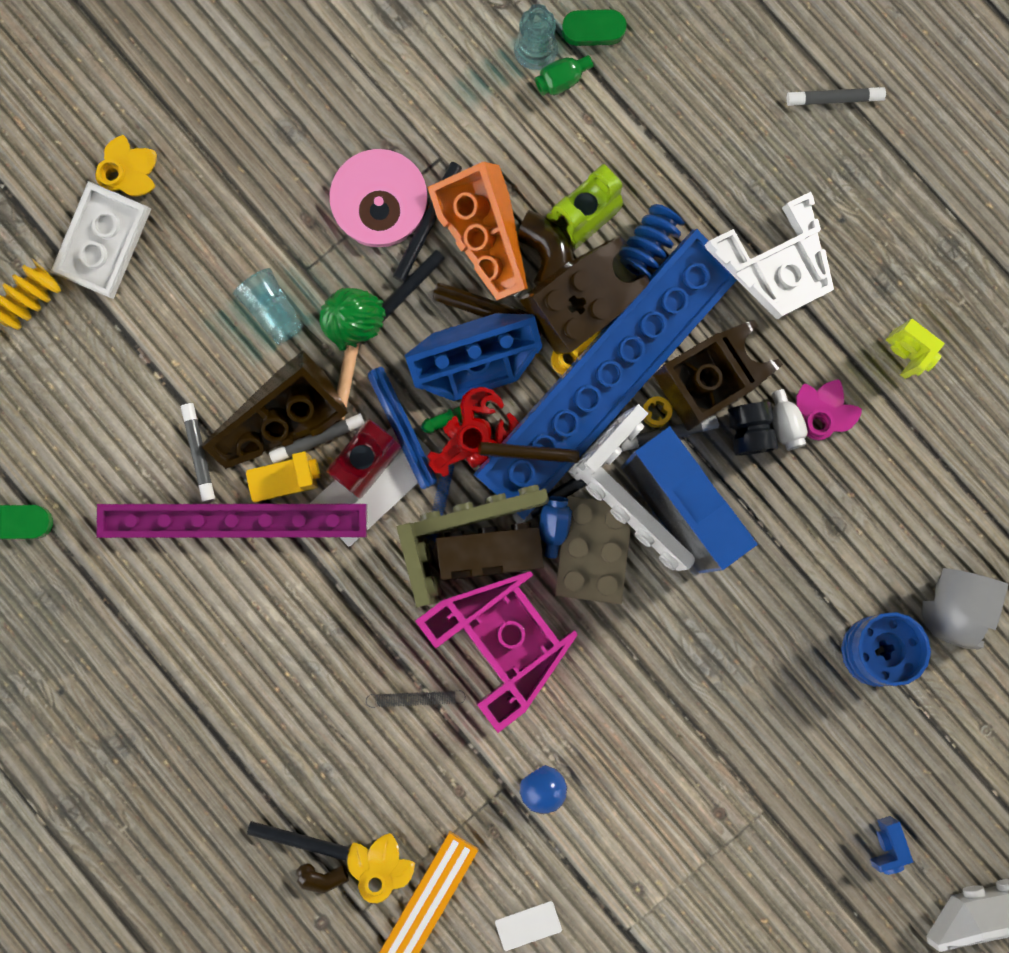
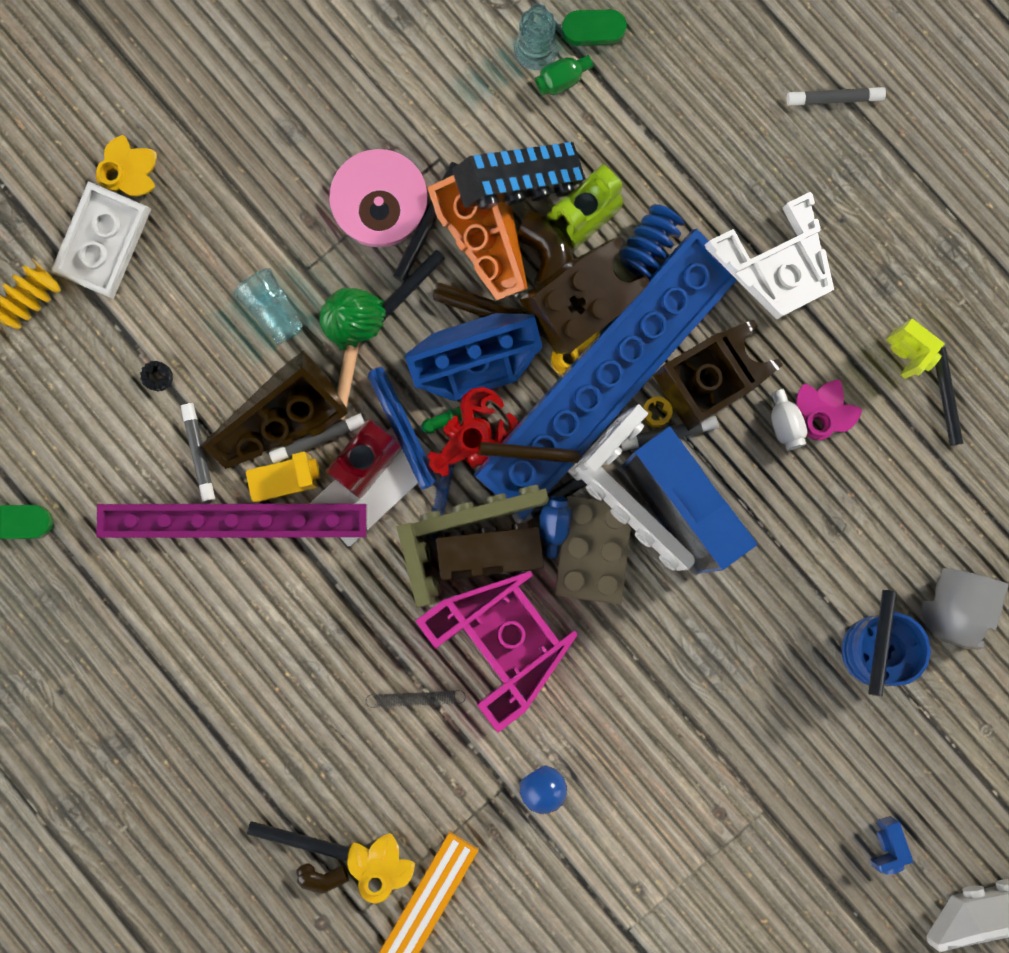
white sticker [495,901,562,951] -> none
black wheel [727,402,779,456] -> none
none -> black bush [140,361,173,392]
none -> black brick [452,142,586,210]
none -> black bar [868,590,897,697]
none -> black bar [935,347,964,446]

